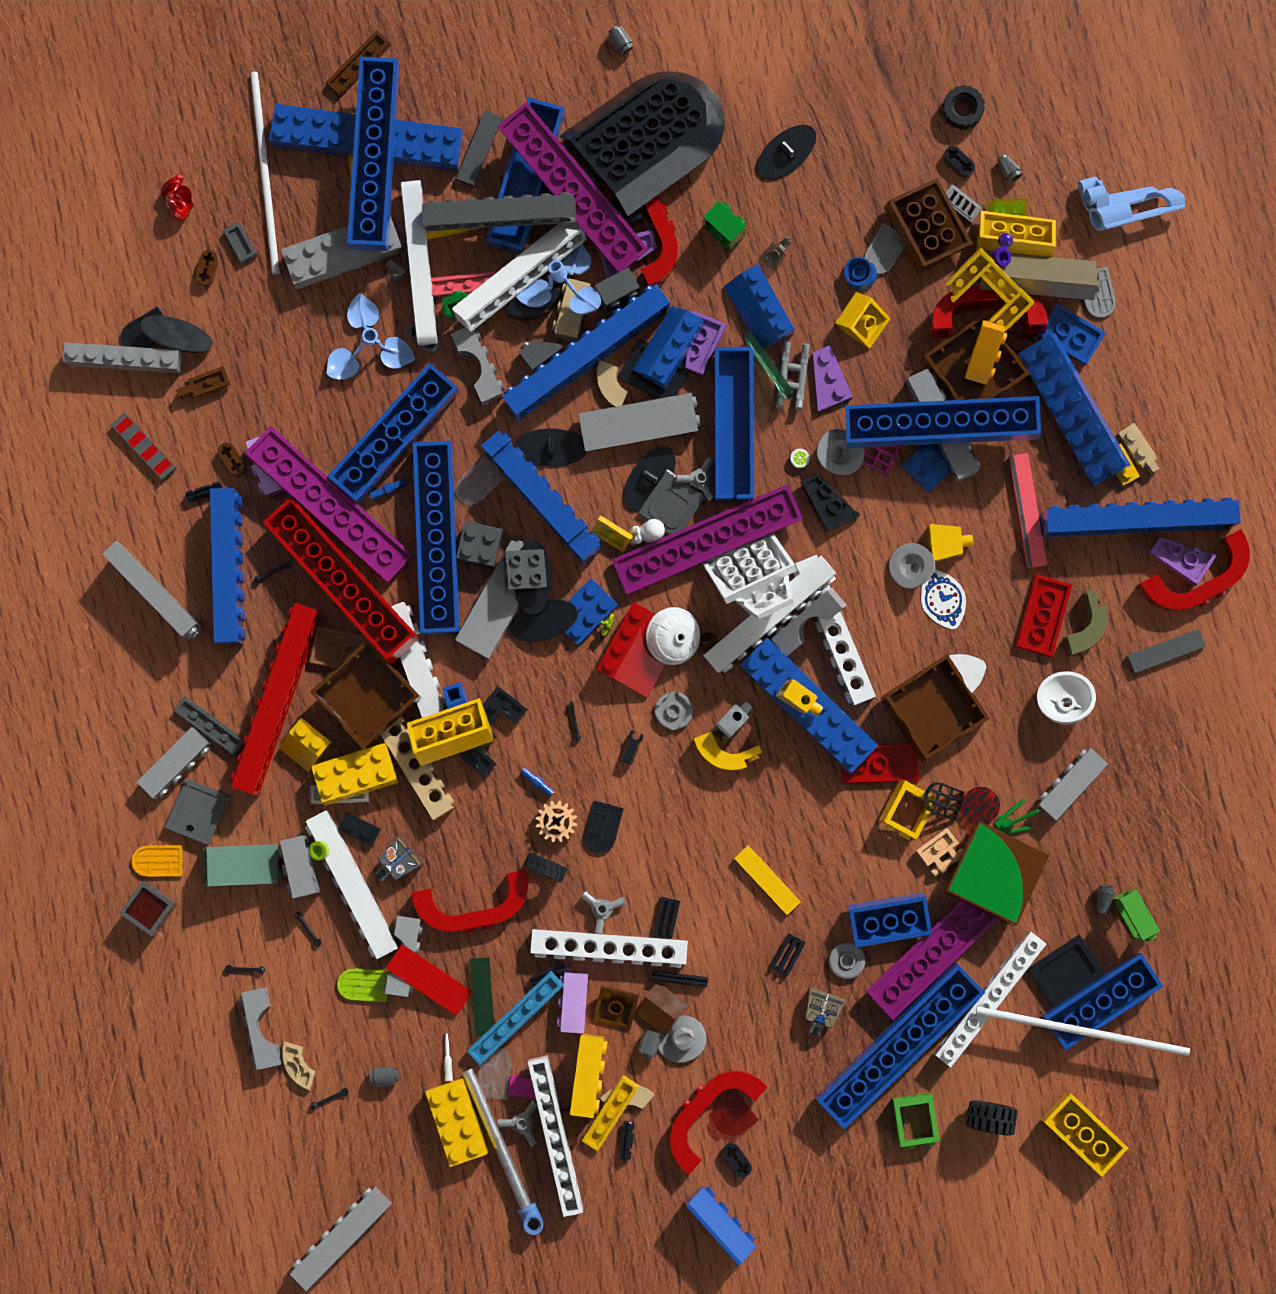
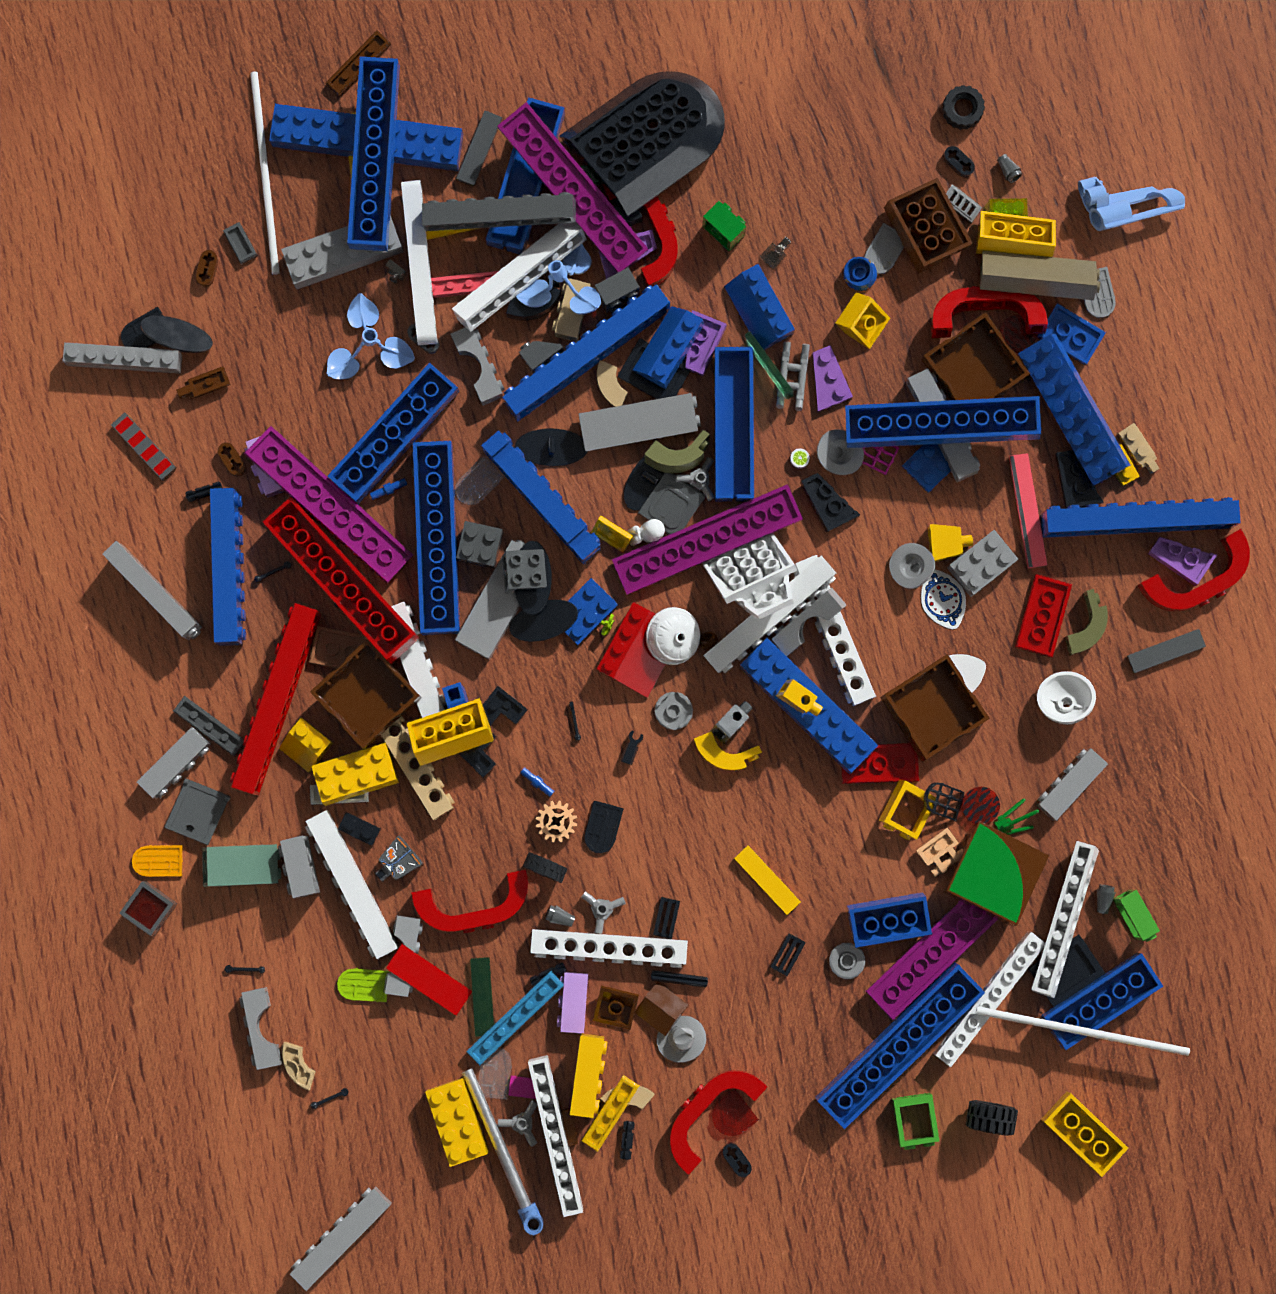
red hair [161,173,194,221] -> none
black hinge [295,912,322,947] -> none
lime tile [309,841,329,861] -> none
dark grey brick [369,1066,399,1088] -> none
green bracket [442,290,469,319] -> none
white piece [444,1034,453,1081] -> none
dark grey brick [607,26,634,55] -> none
dark grey brick [637,1030,661,1060] -> none
slope [685,1185,756,1266] -> none
black shield [757,125,816,180] -> none
torso [805,987,846,1036] -> none
yellow wedge [946,247,1034,331] -> none
light orange brick [965,320,1007,385] -> none
dark purple plate [991,233,1013,267] -> none
none -> dark grey cone [545,905,575,927]
none -> olive arch [644,430,710,474]
none -> light grey brick [947,530,1018,597]
none -> white brick [1032,841,1099,998]
none -> black wing [1055,450,1104,509]

